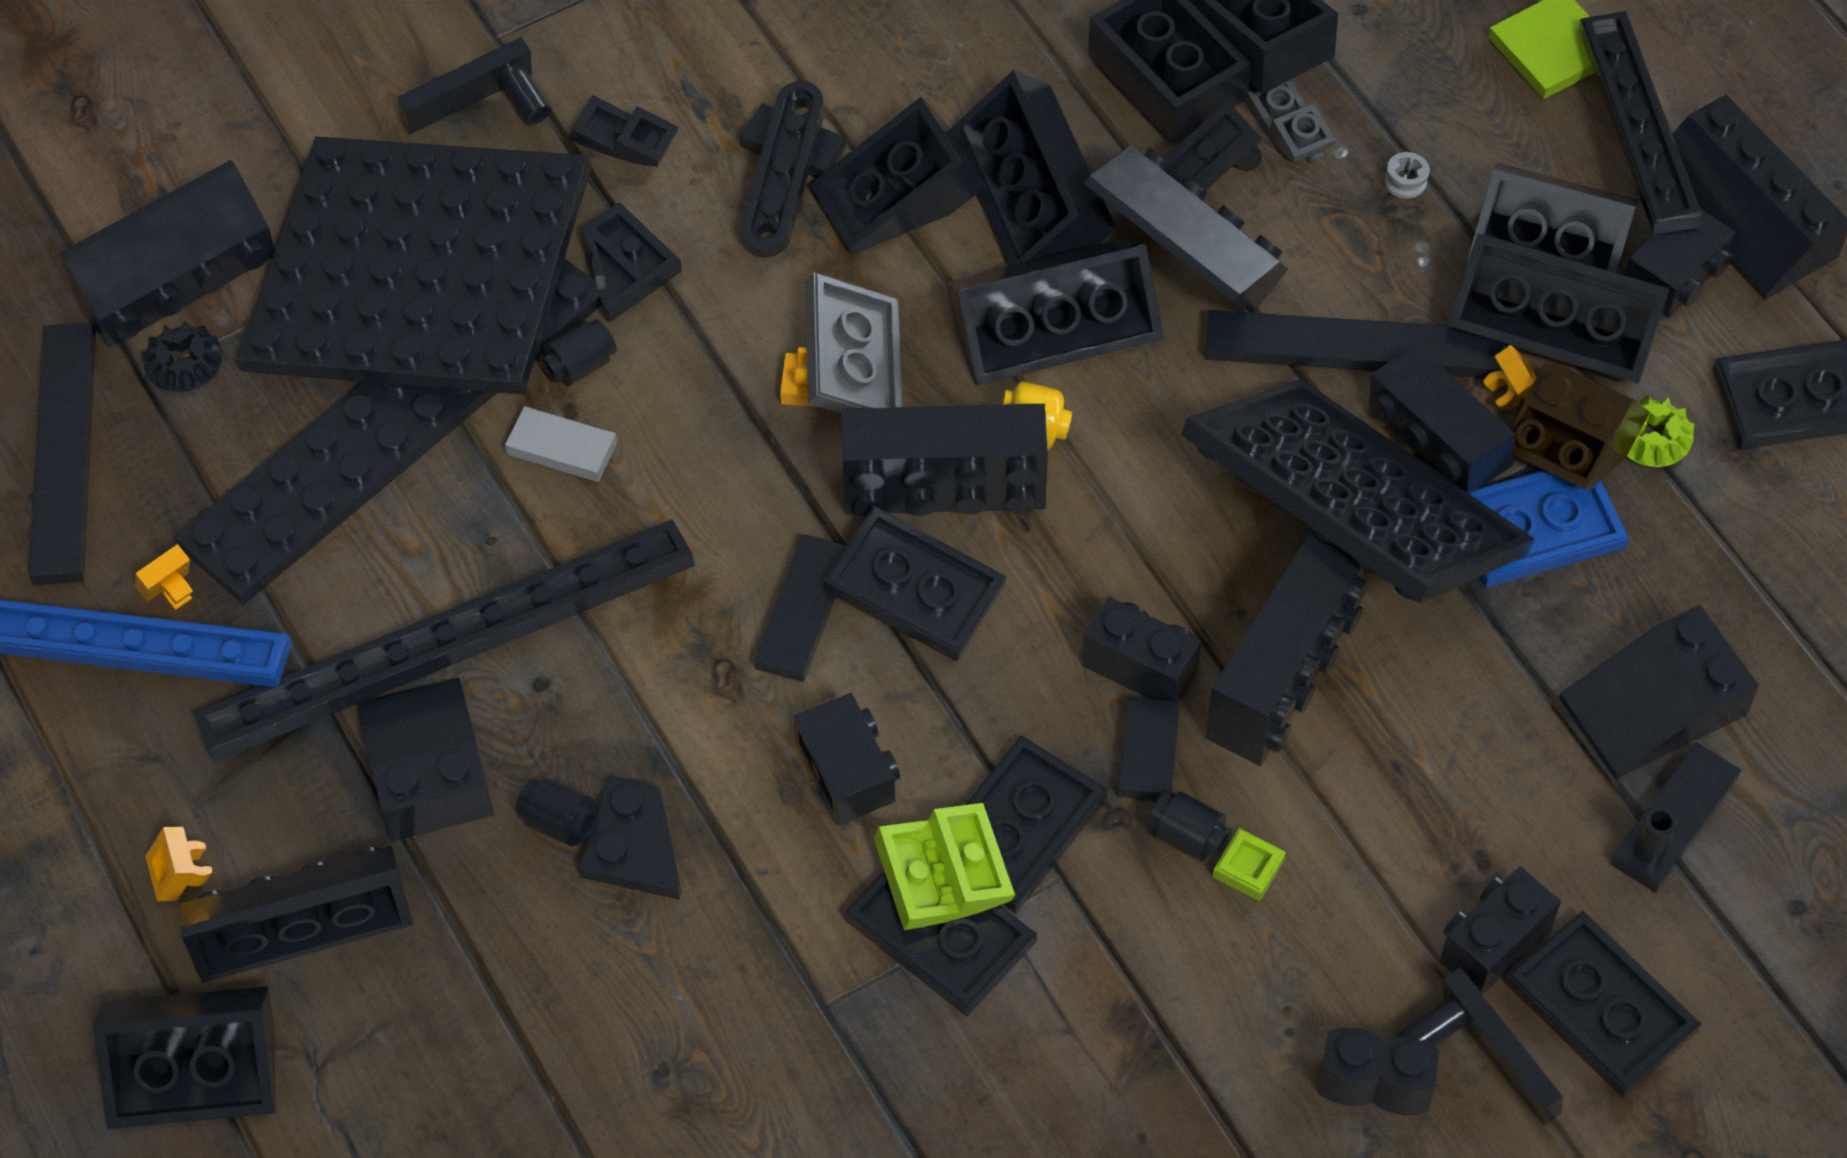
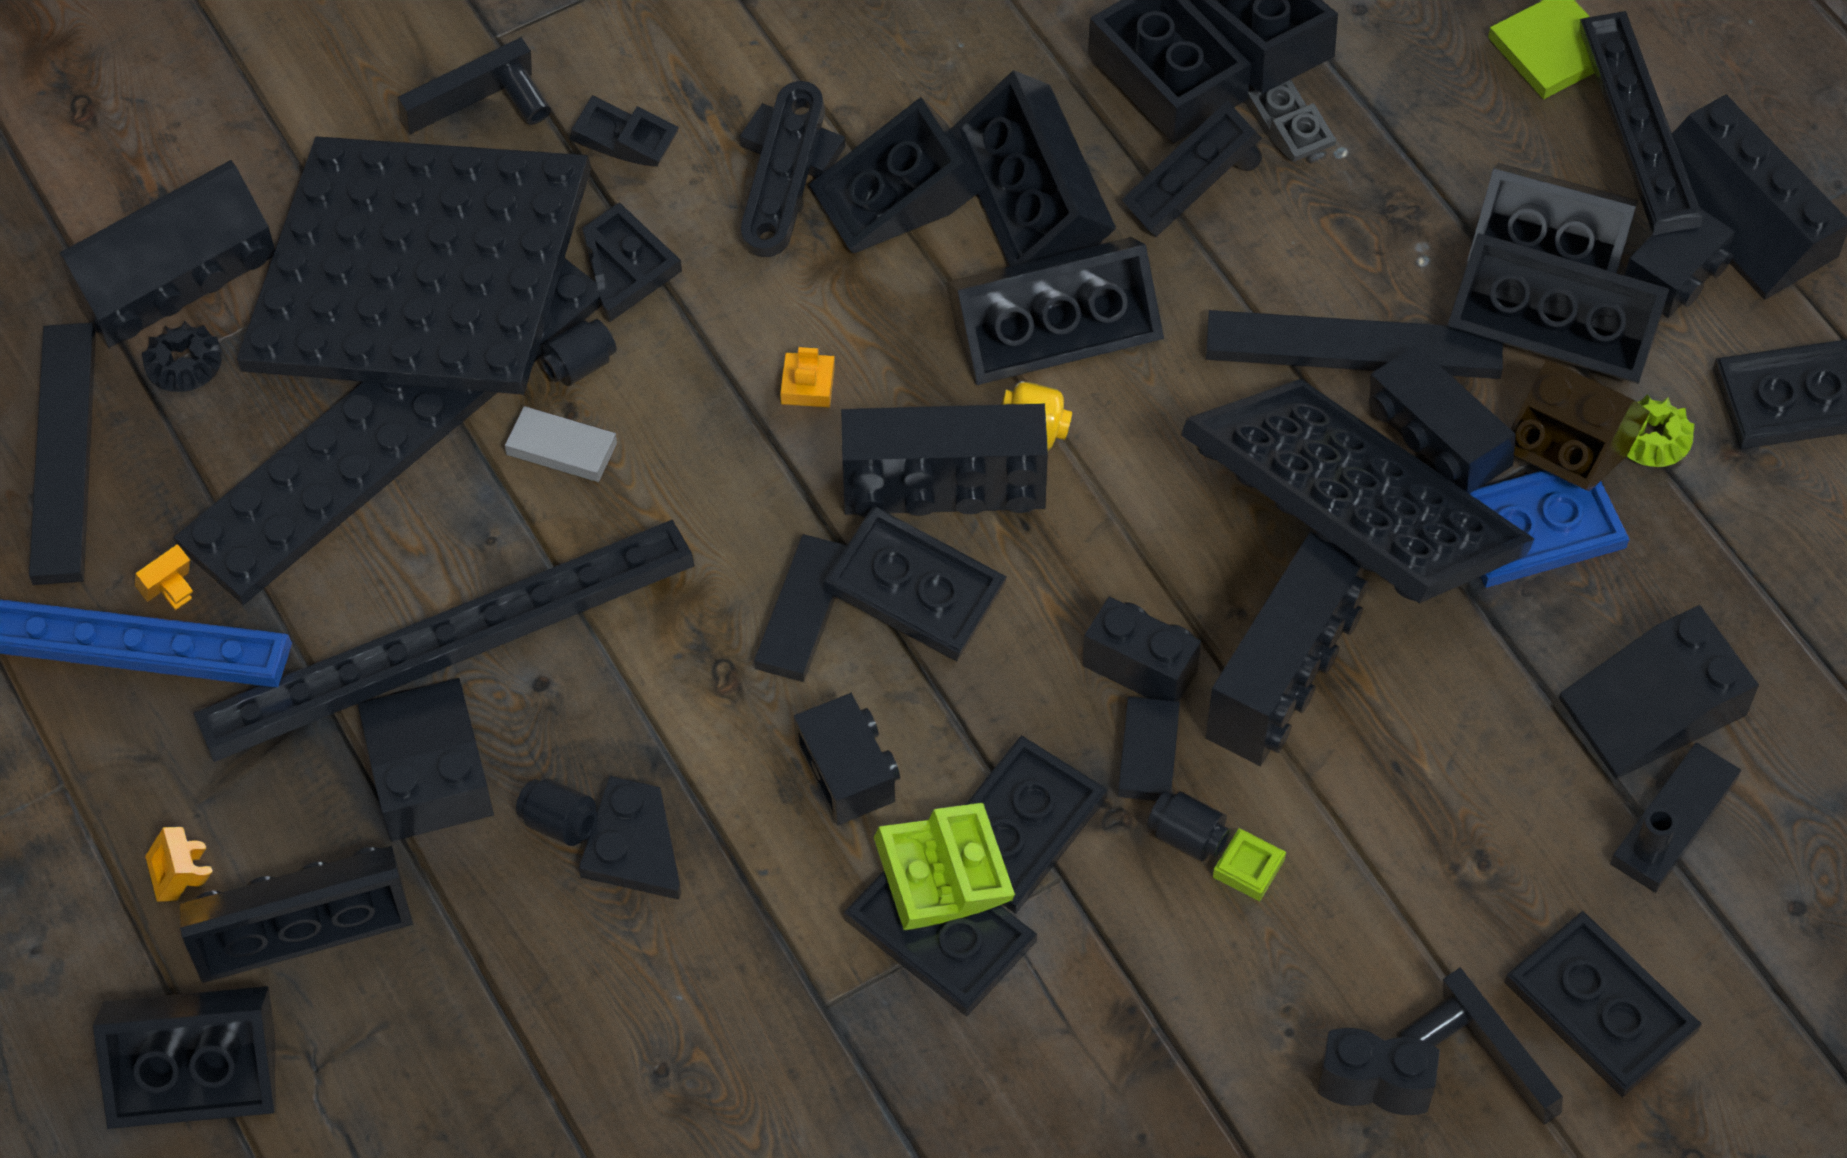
dark grey tile [805,273,902,413] -> none
black slope [1084,146,1288,313] -> none
light grey bush [1384,152,1430,199] -> none
black brick [1439,866,1561,995] -> none
light orange tile [1483,345,1537,412] -> none

